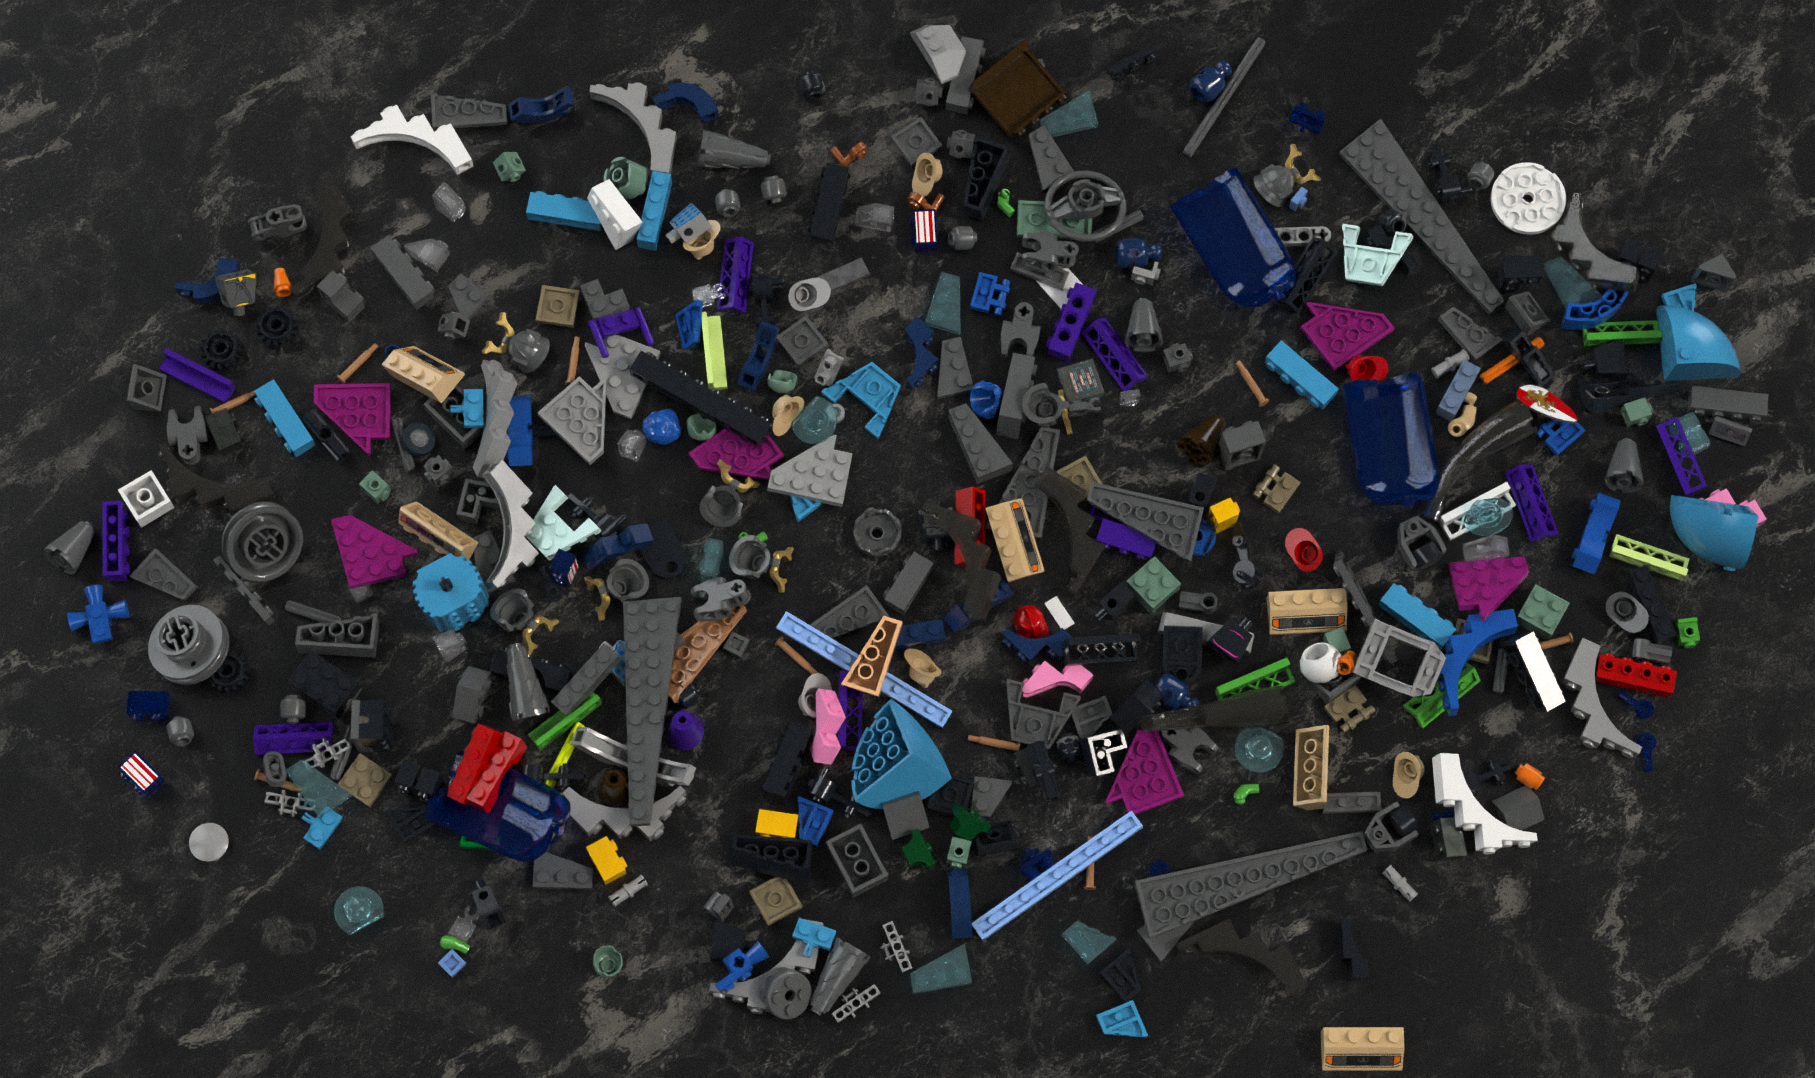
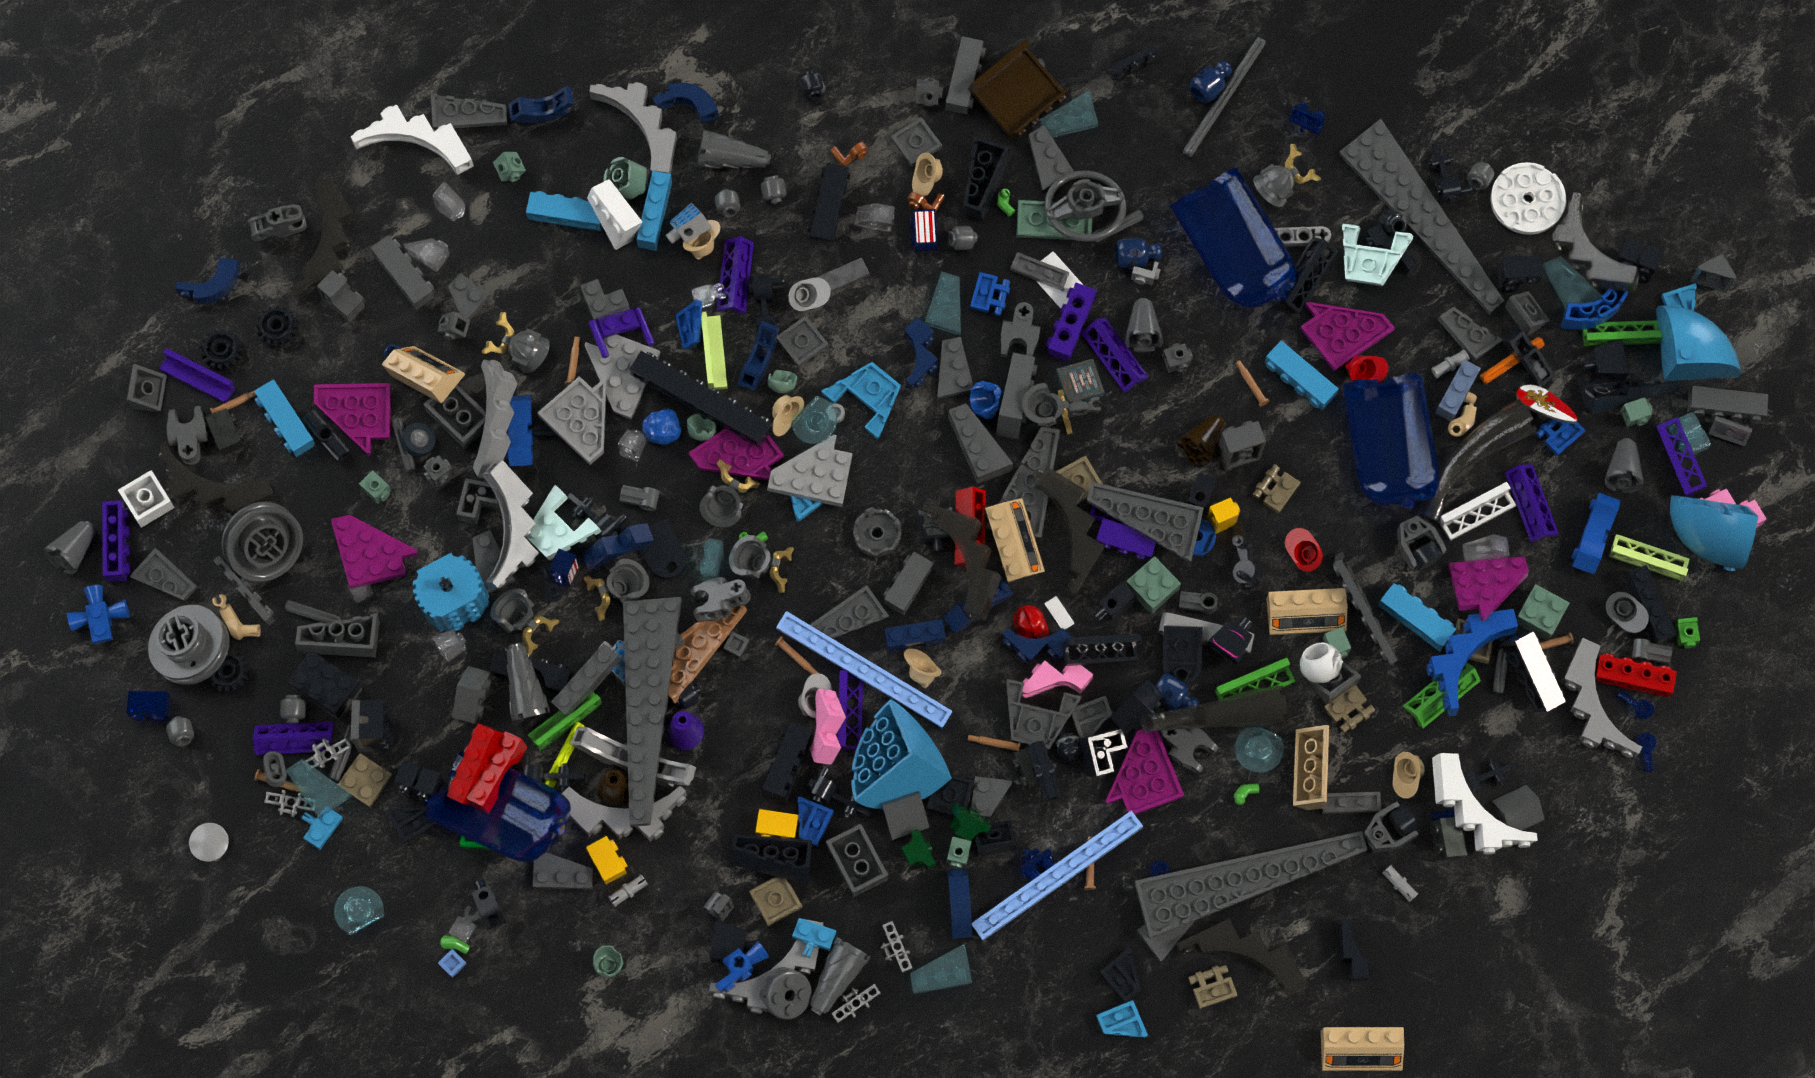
brick [118,751,165,797] -> none
dark grey torso [215,269,256,316] -> none
orange cone [273,268,292,297] -> none
medium nougat piece [336,343,378,384] -> none
tan slope [398,501,479,561] -> none
dark azure plate [450,389,484,428] -> none
dark tan plate [536,285,580,328] -> none
light grey hips [814,349,844,387] -> none
light nougat wedge [841,616,903,697] -> none
light grey wedge [910,25,966,84] -> none
dark grey brick [947,130,975,159] -> none
dark grey piece [1022,232,1079,272] -> none
clear light blue wing [1062,921,1116,964] -> none
clear plate [1119,389,1140,406] -> none
medium blue plate [1289,187,1308,211] -> none
orange cone [1337,651,1356,675] -> none
light grey wedge [1352,619,1446,697] -> none
clear light blue hat [1465,498,1513,536] -> none
orange brick [1515,763,1545,790] -> none
none -> tan arm [212,594,261,640]
none -> dark grey piece [619,485,660,511]
none -> dark tan plate [1188,965,1238,1009]

